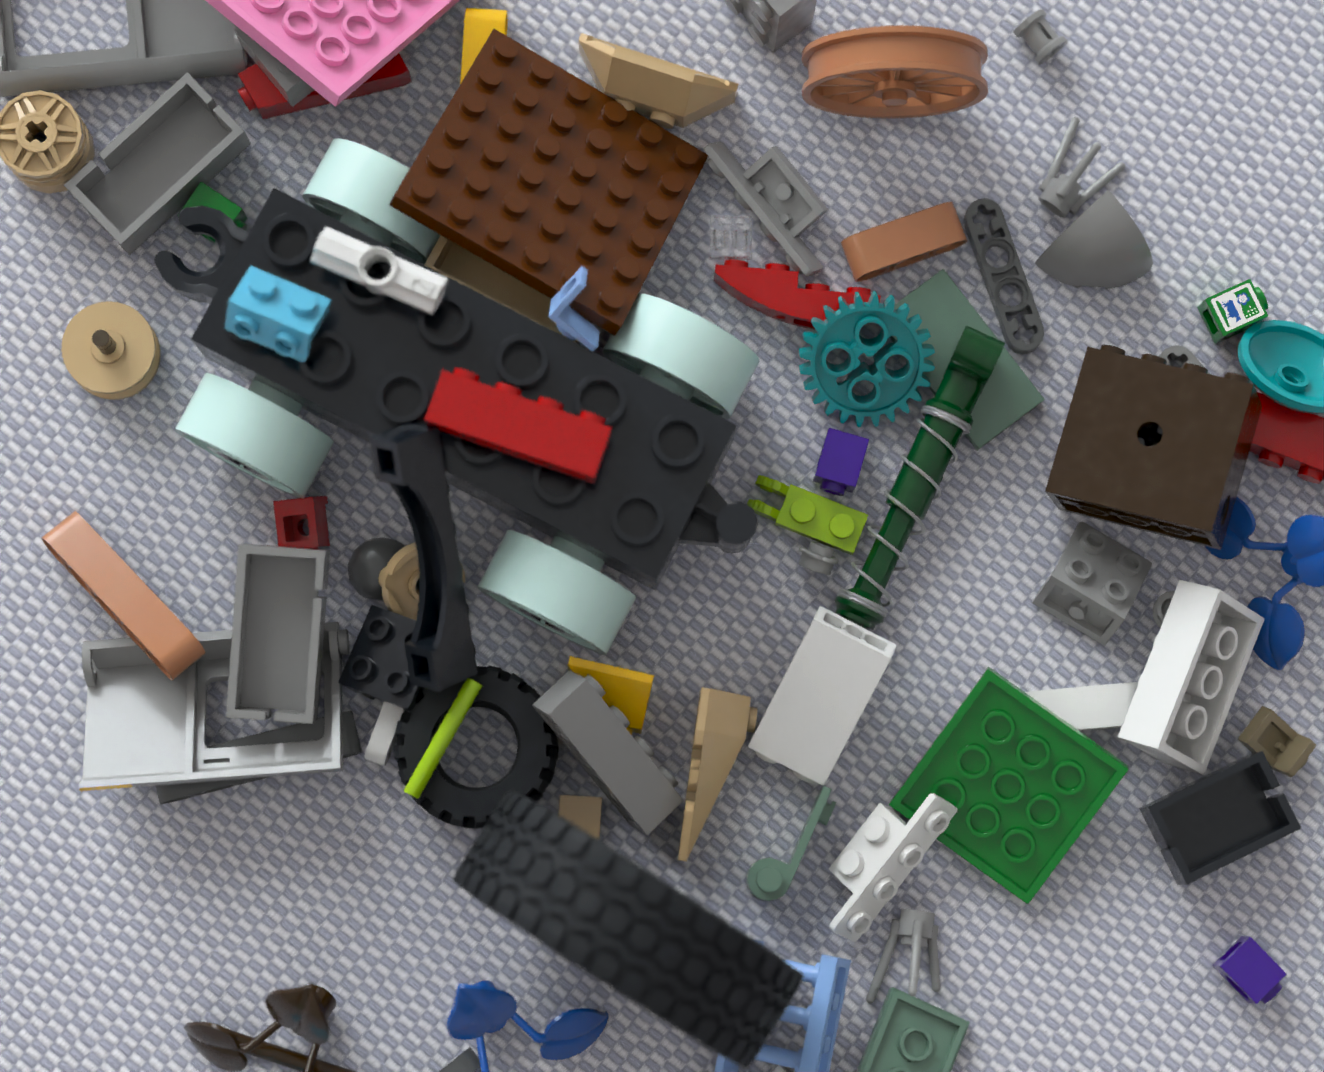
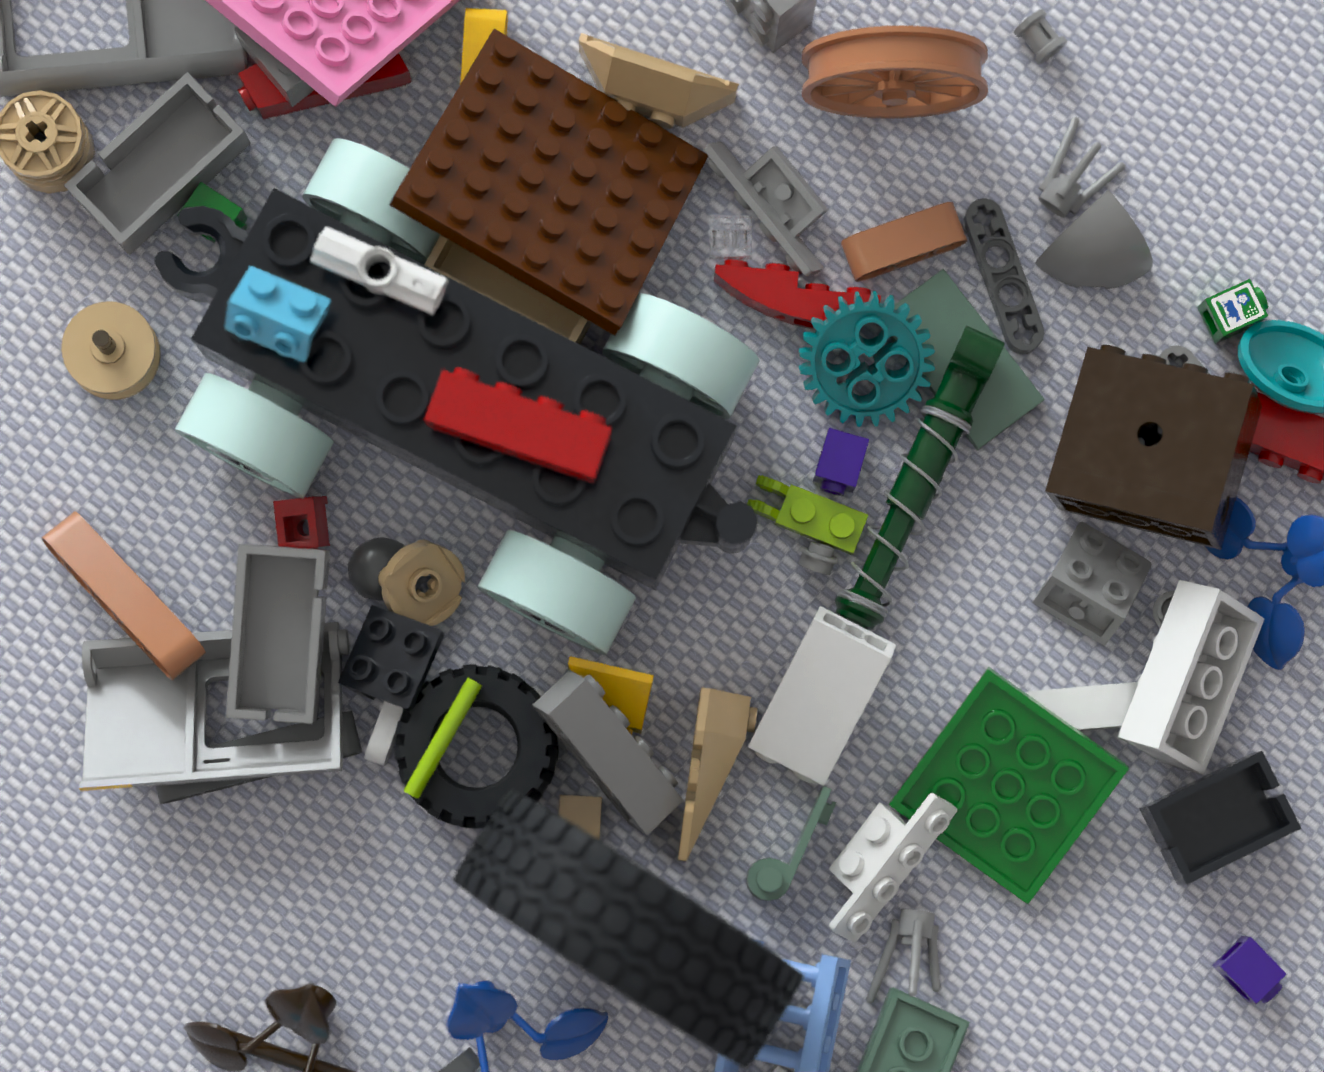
black arch [369,422,478,692] -> none
light blue bracket [548,266,600,352] -> none
dark tan bracket [1238,706,1316,777] -> none

